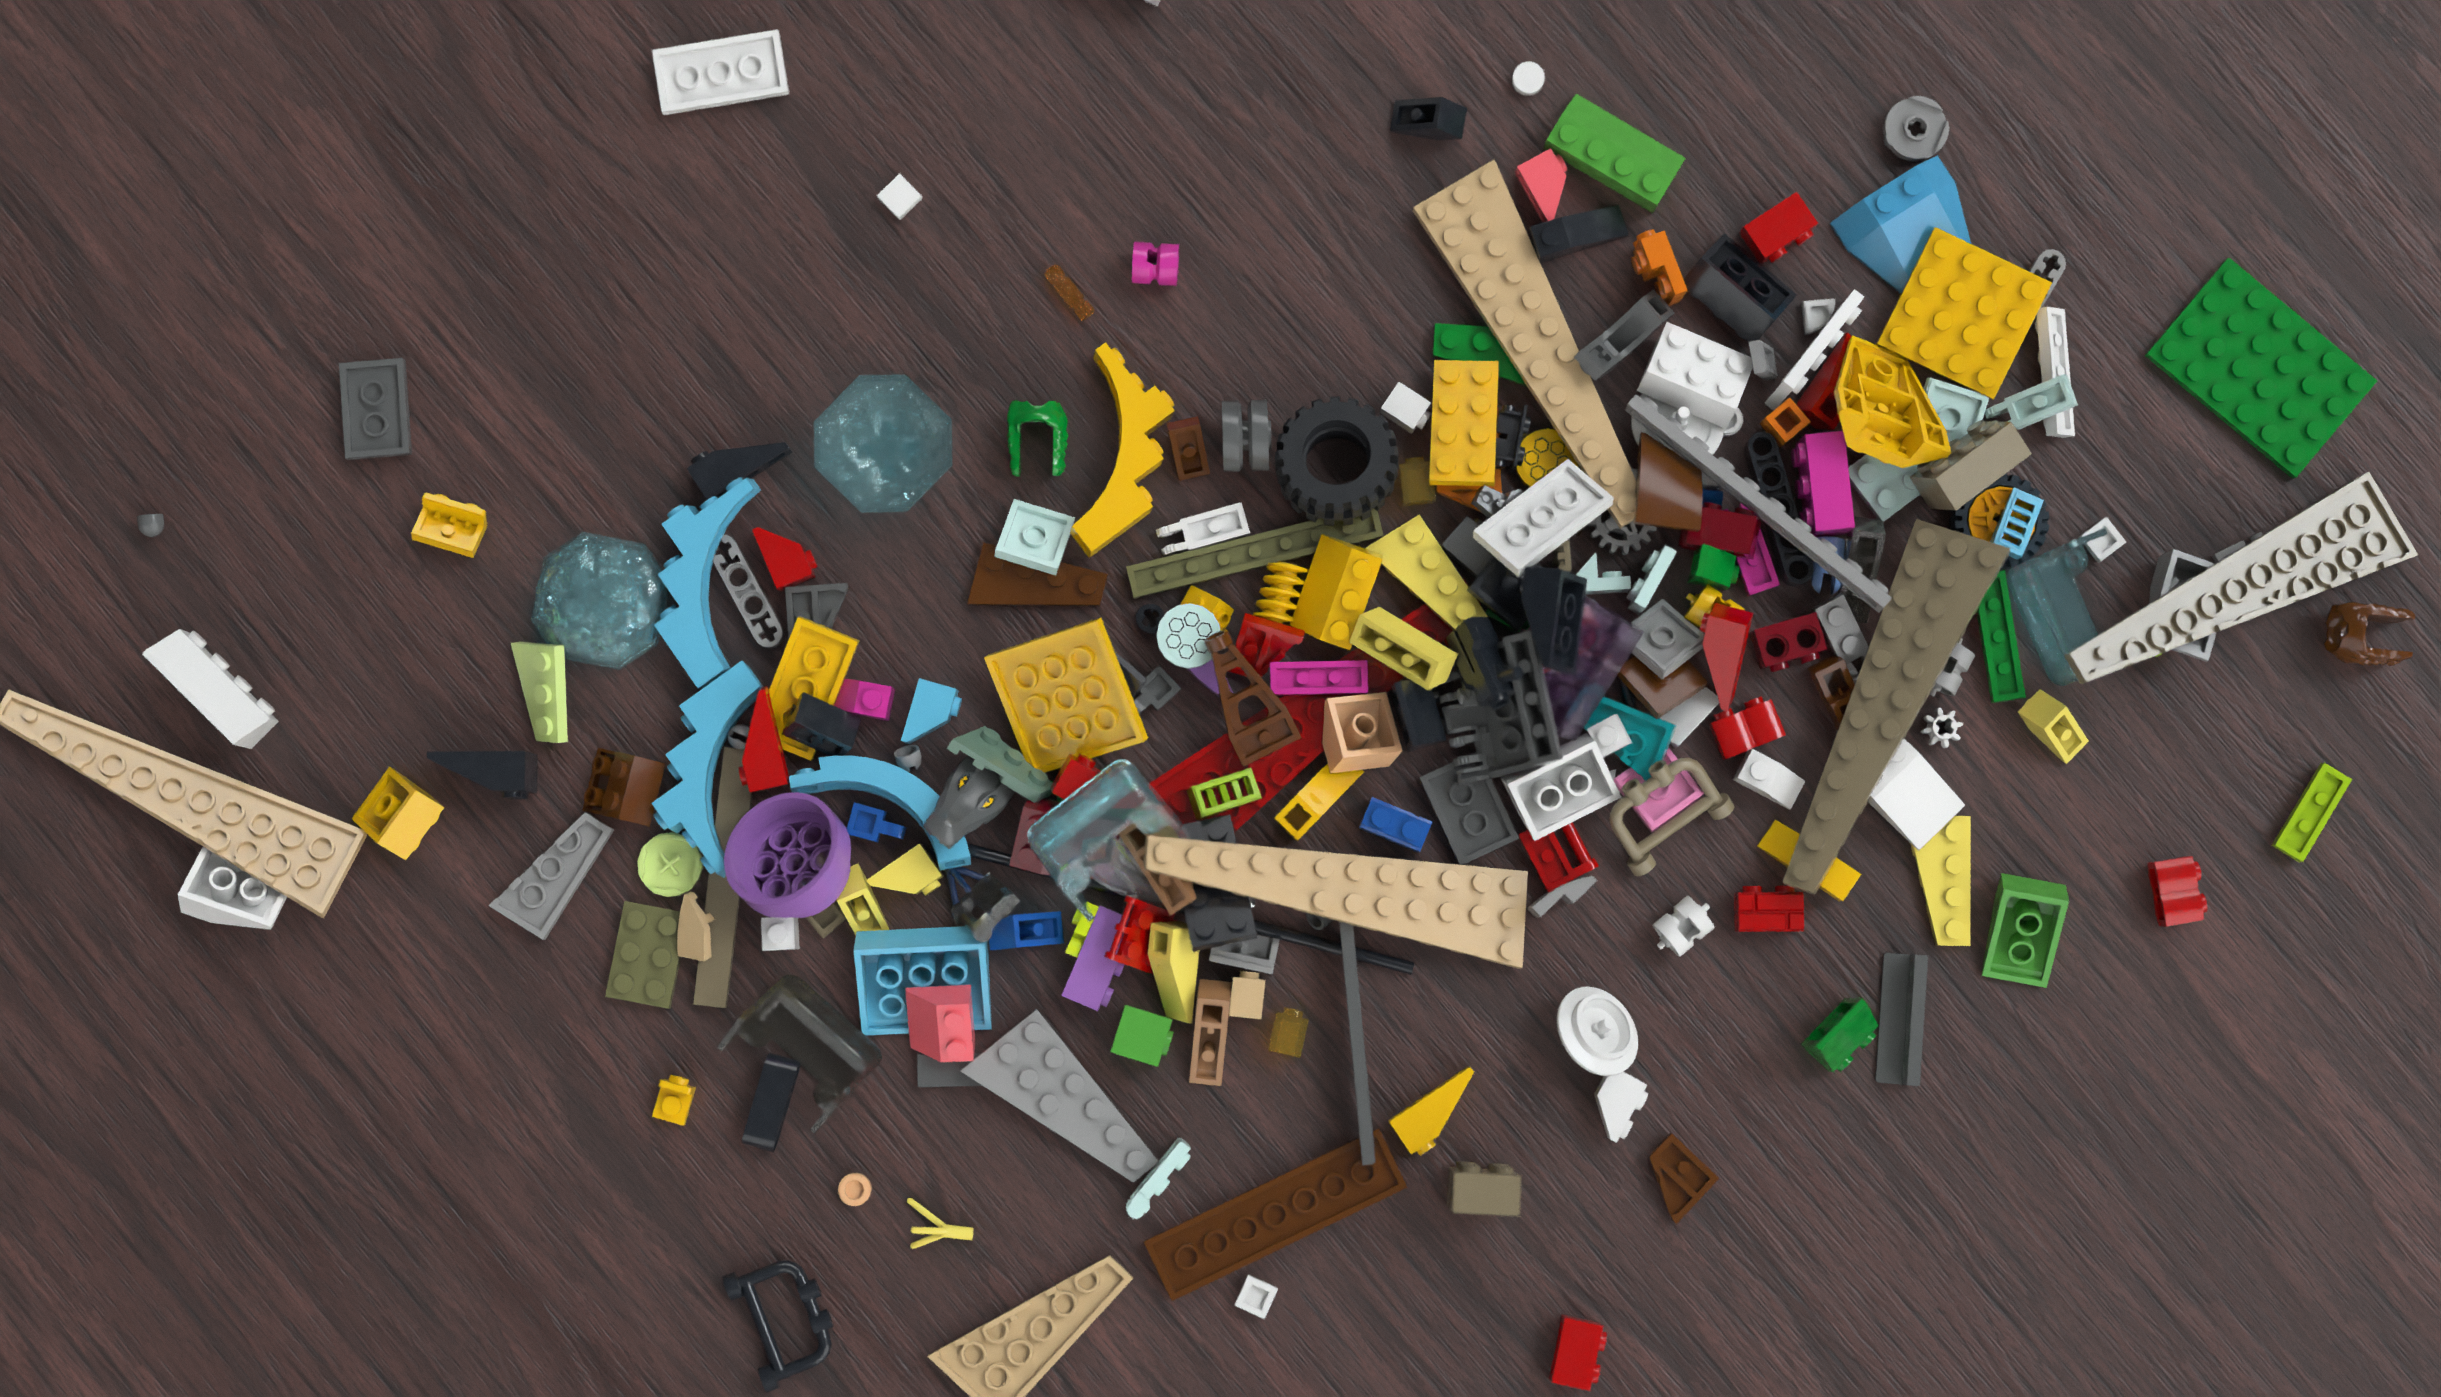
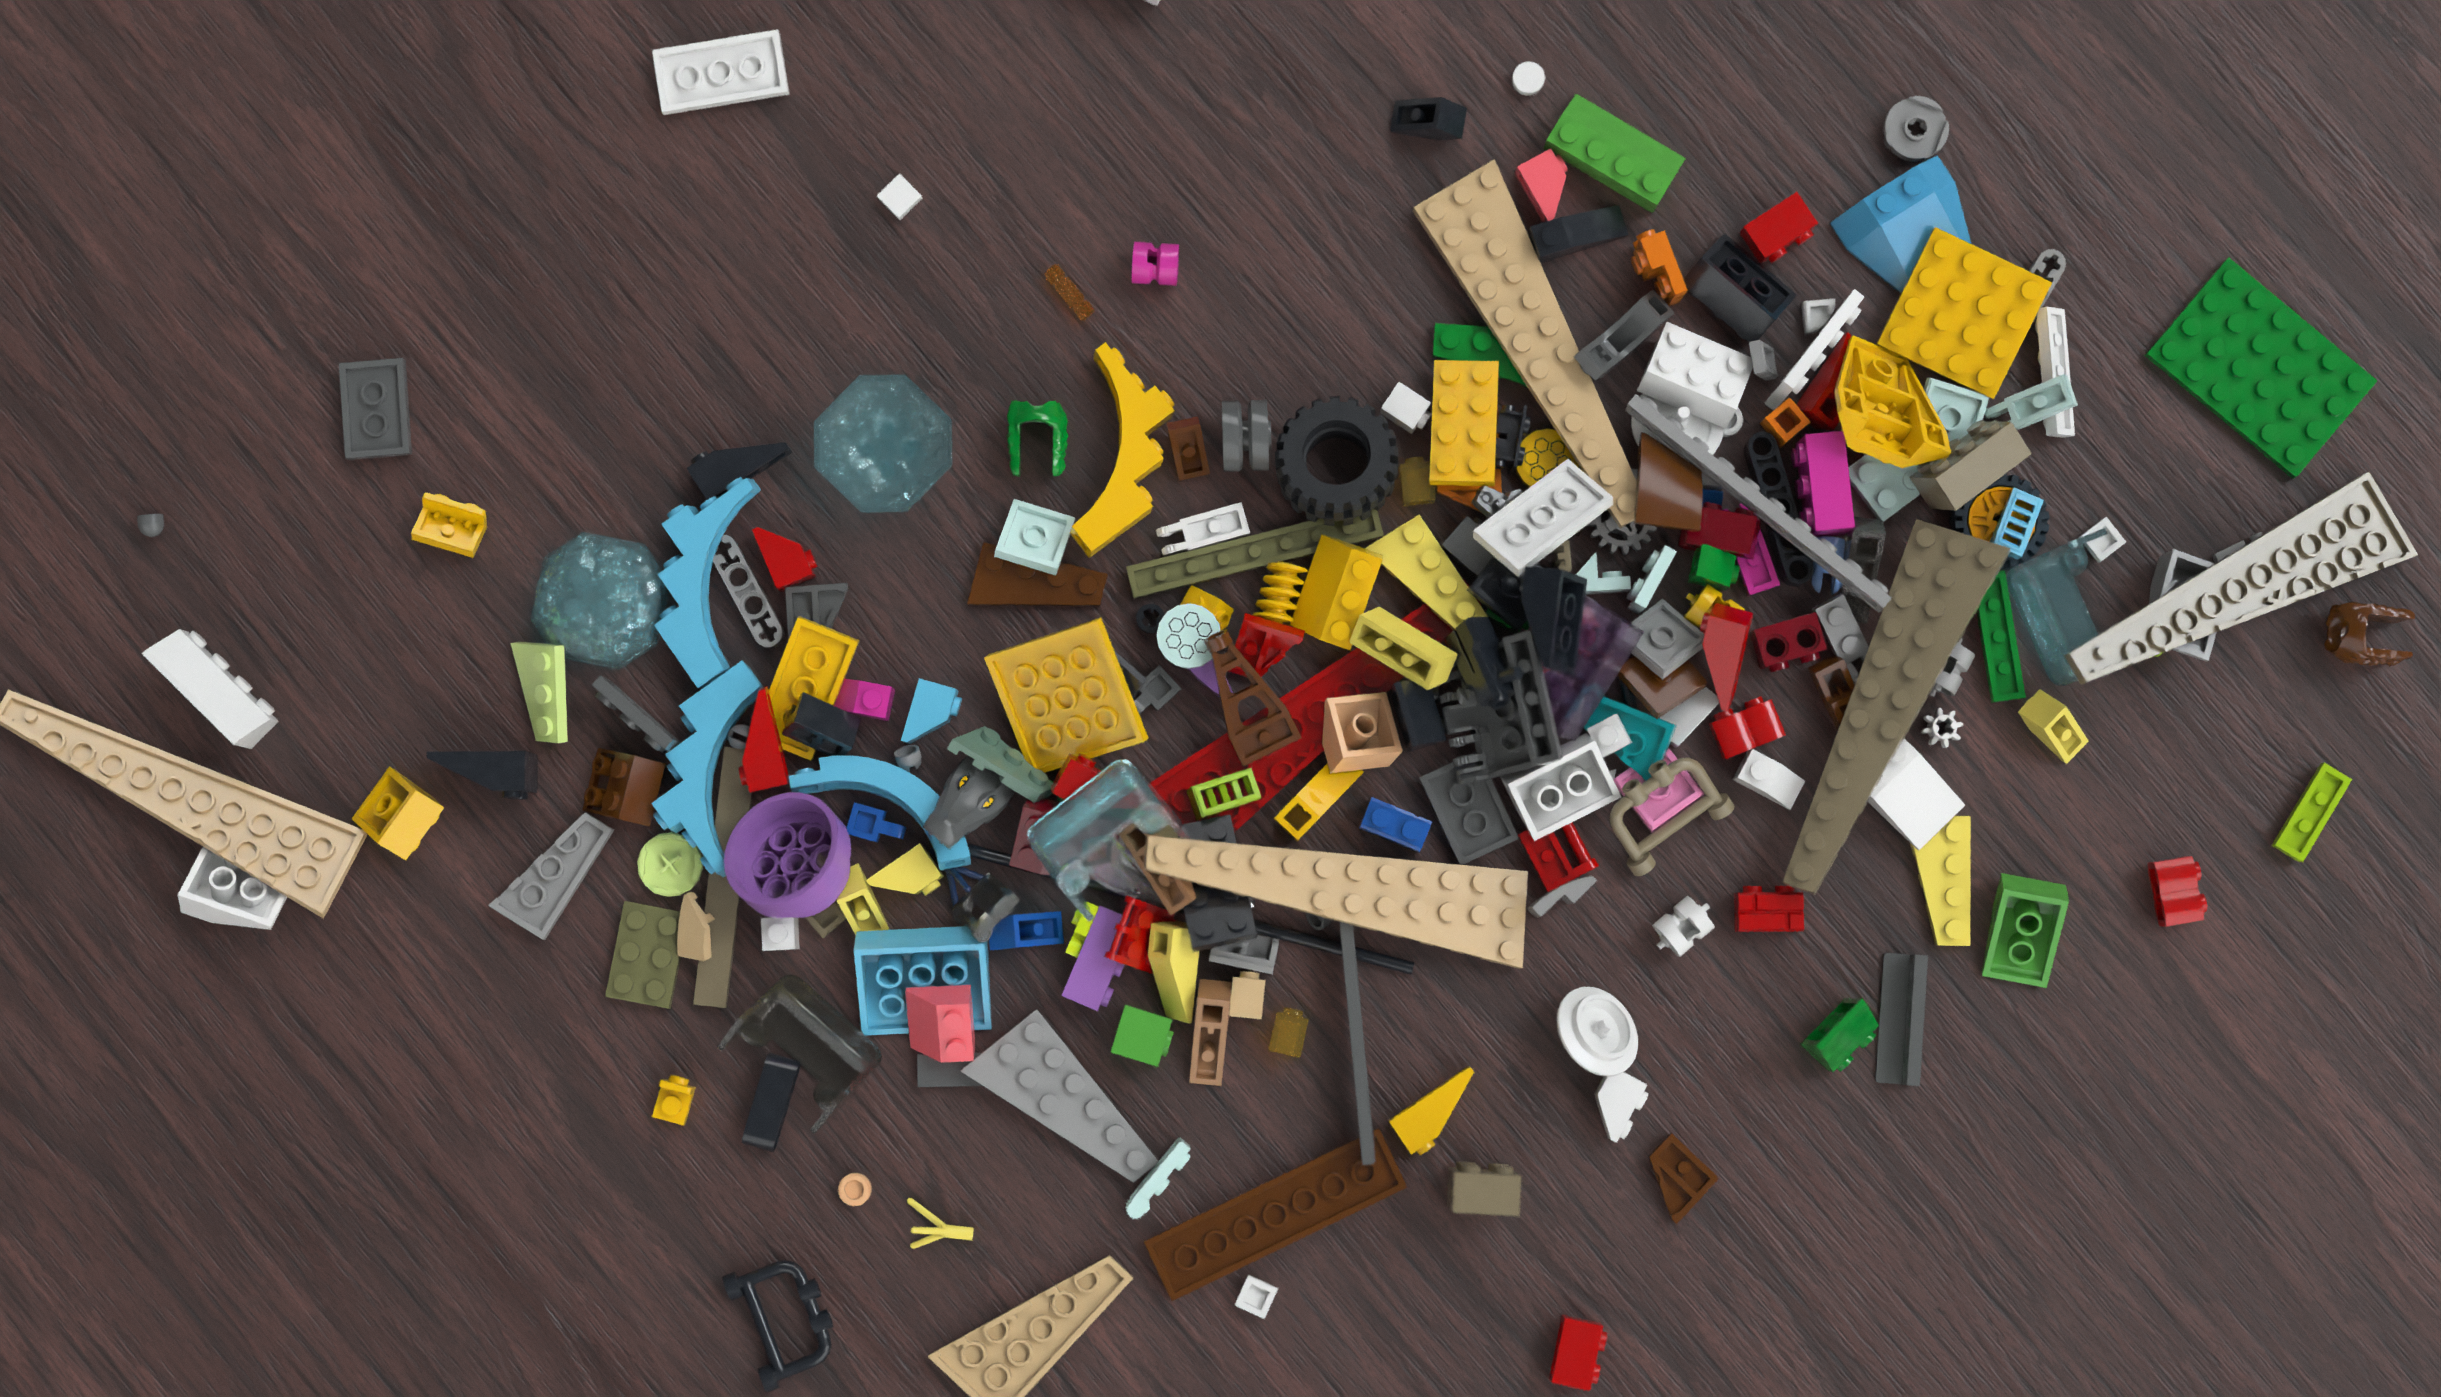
dark pink plate [1270,660,1368,695] -> none
yellow slope [1757,820,1861,902] -> none
none -> dark grey plate [592,675,681,753]

